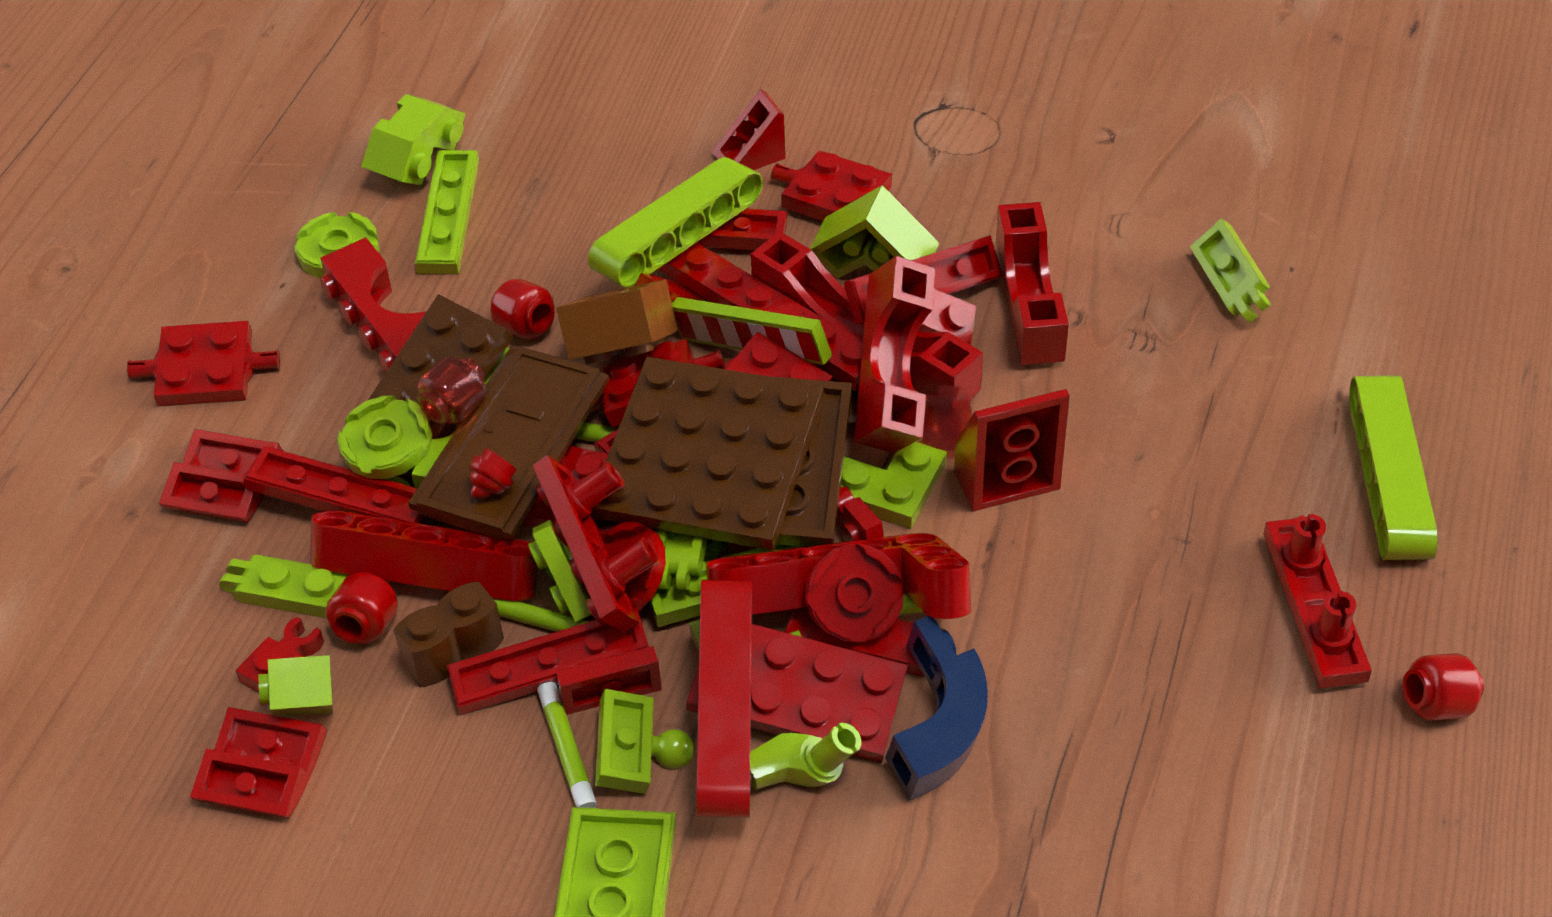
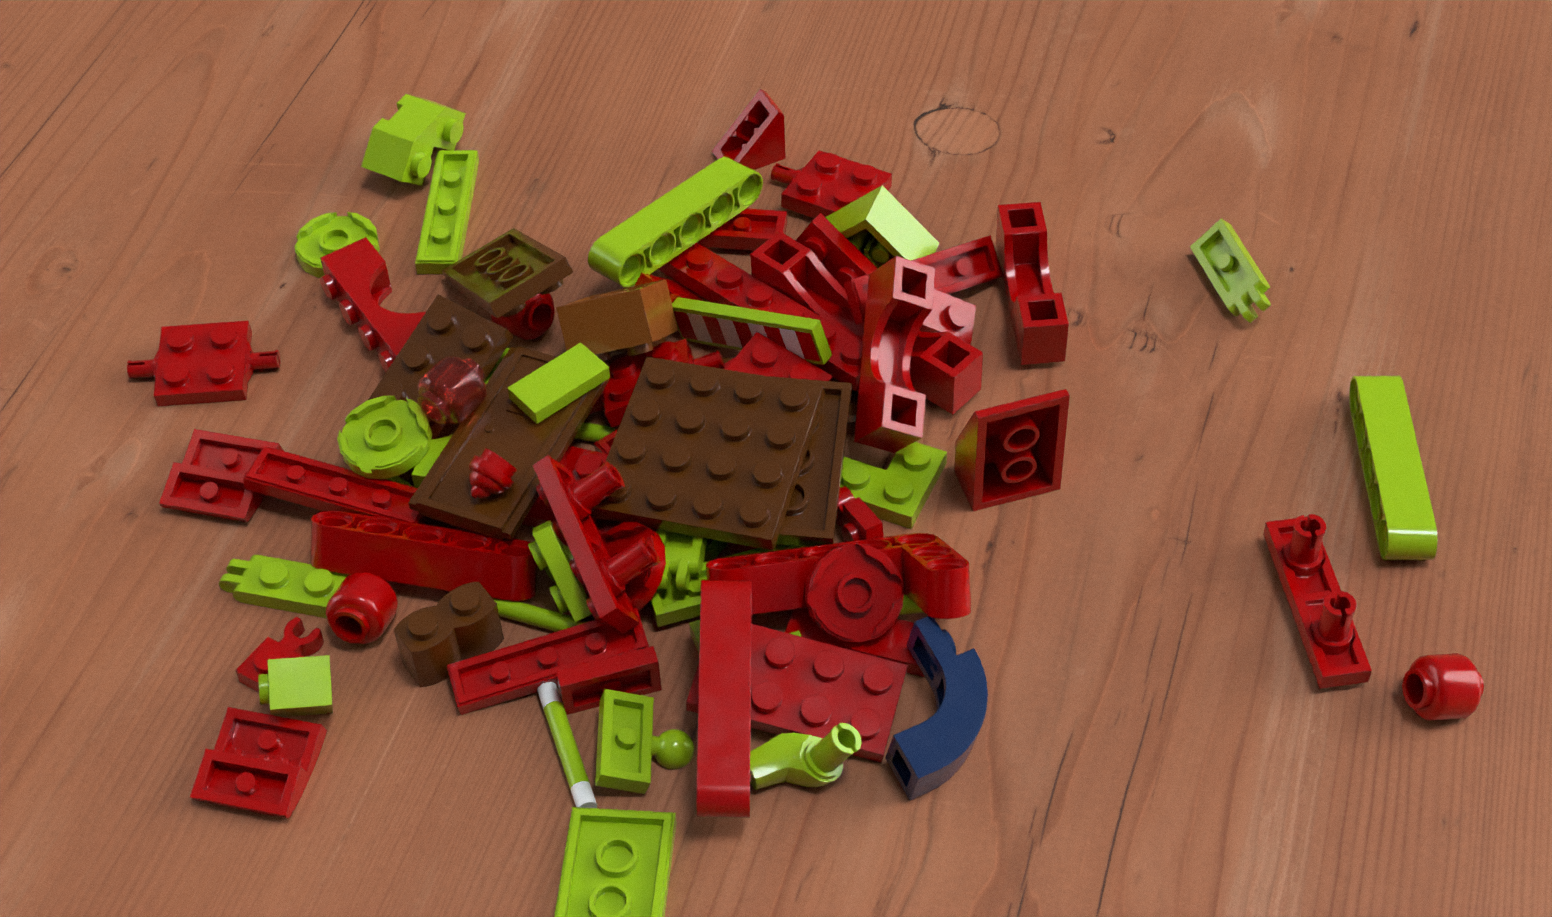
clear red bracket [921,384,975,451] -> none
none -> reddish brown plate [442,228,574,318]
none -> lime tile [508,342,610,424]
none -> red plate [796,213,878,288]

